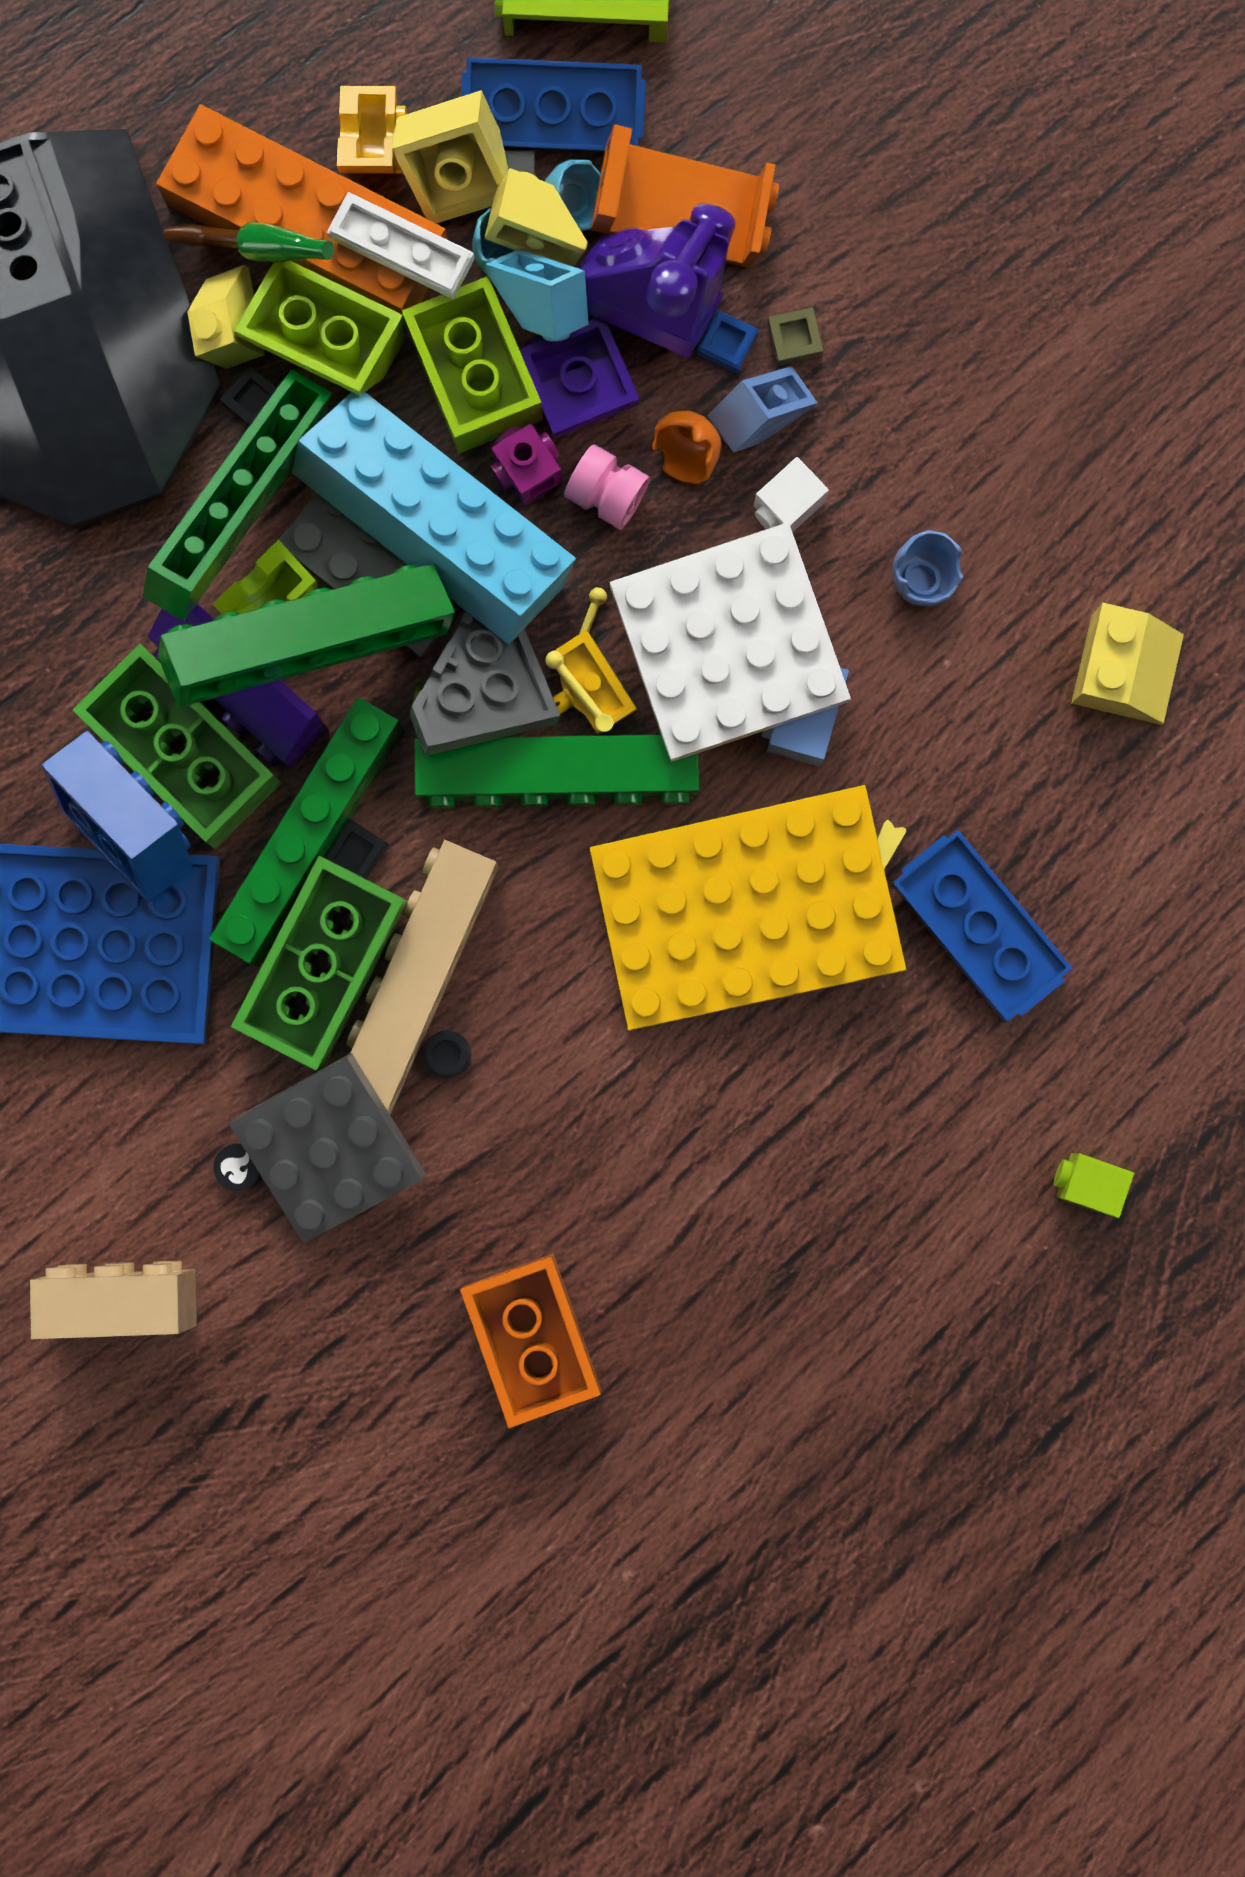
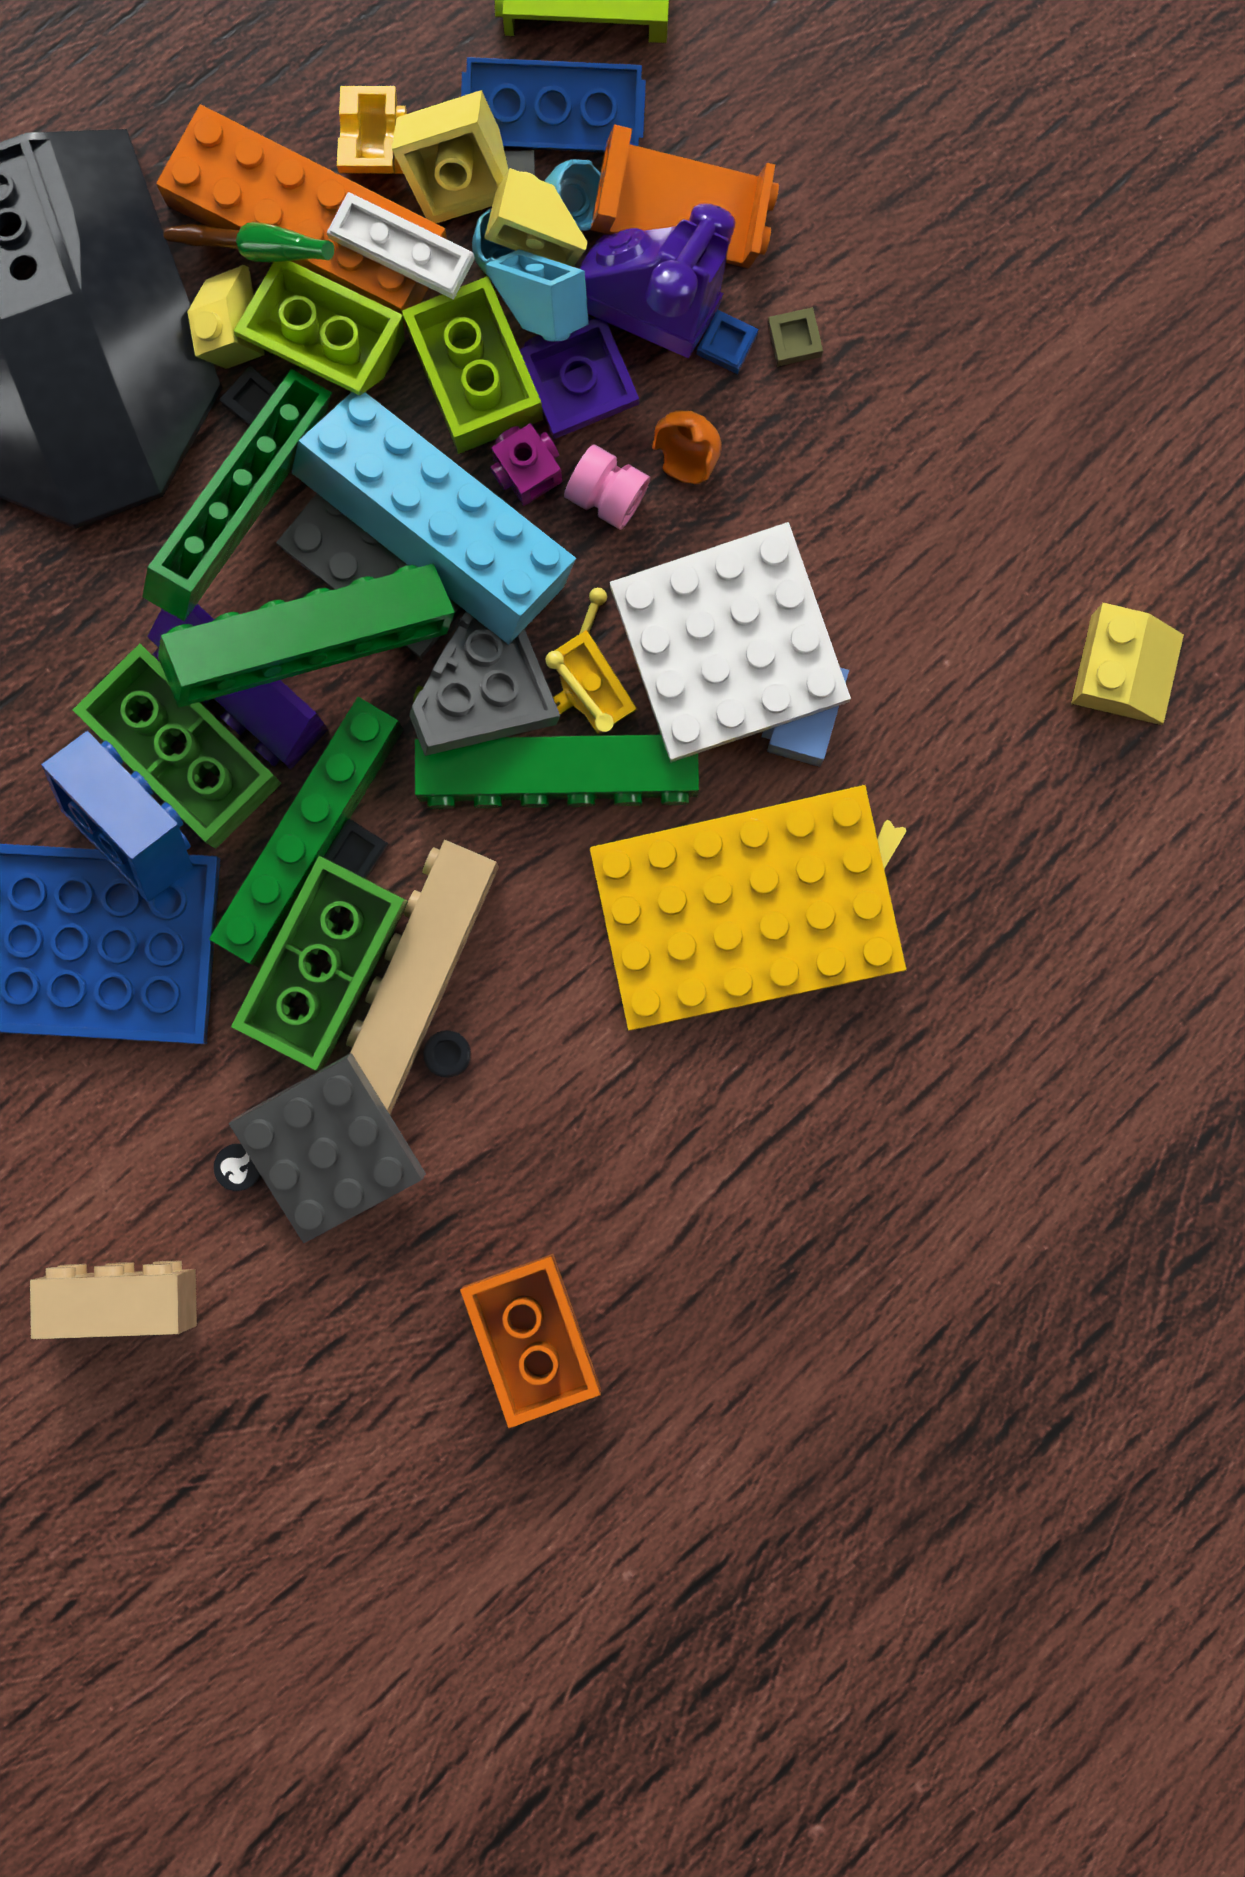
lime cylinder [213,539,318,614] -> none
medium blue slope [707,366,818,453] -> none
white brick [754,457,829,532] -> none
blue brick [891,830,1073,1023] -> none
medium blue hair [892,530,963,608] -> none
lime brick [1054,1153,1134,1218] -> none

